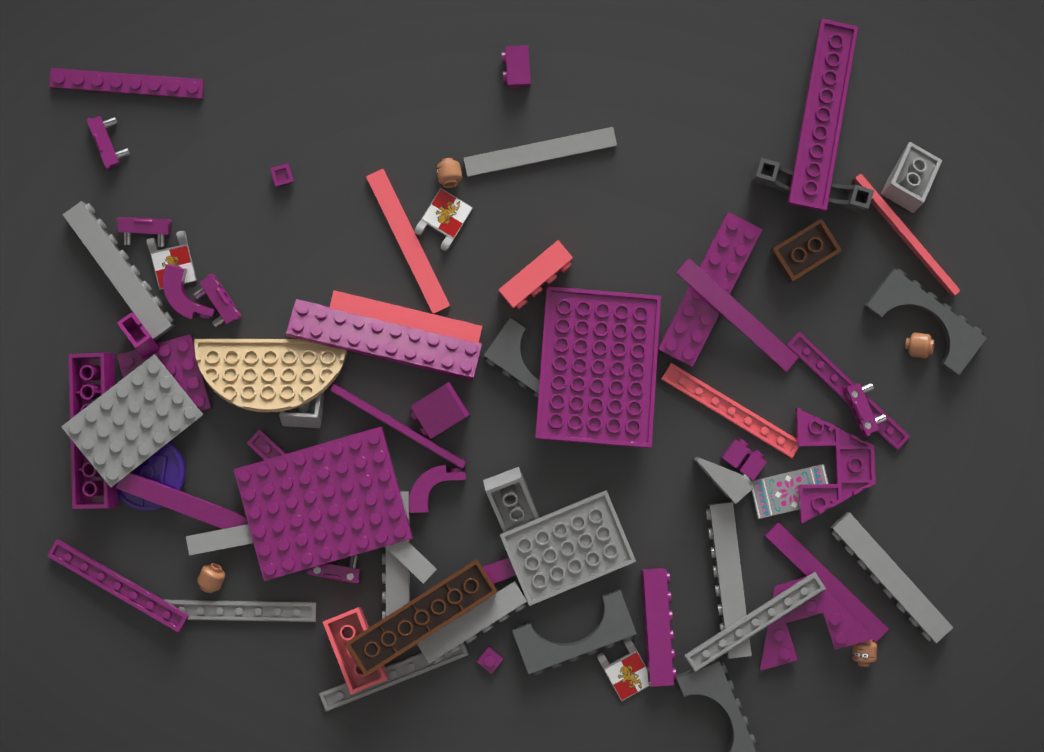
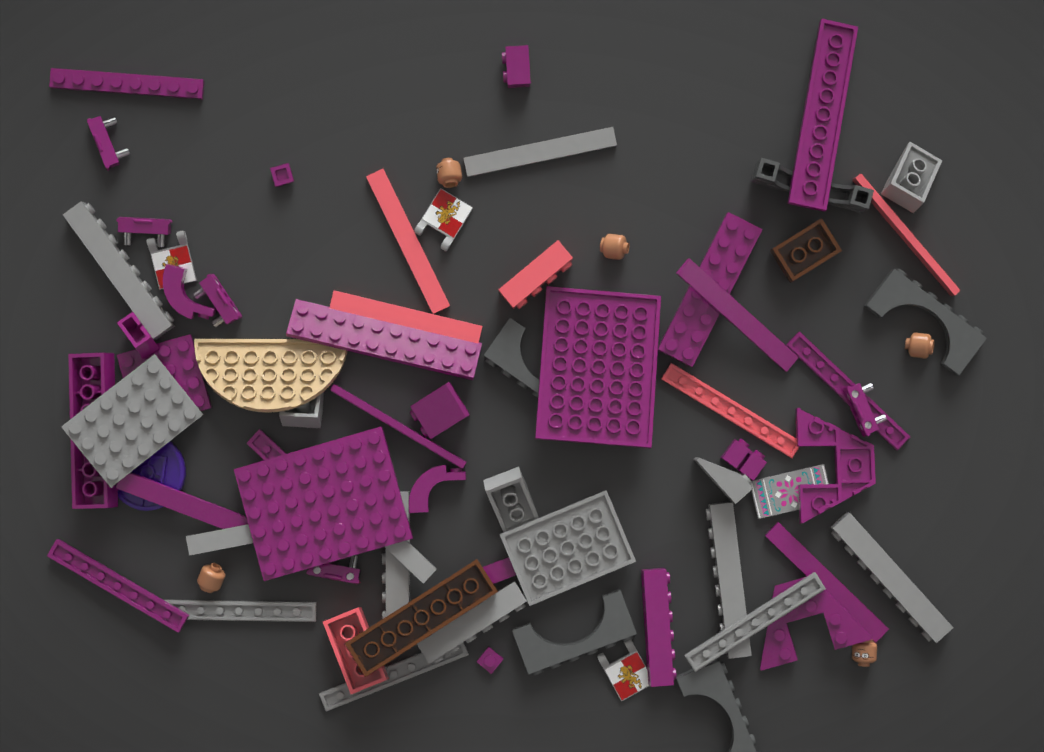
none -> nougat head [600,234,630,260]

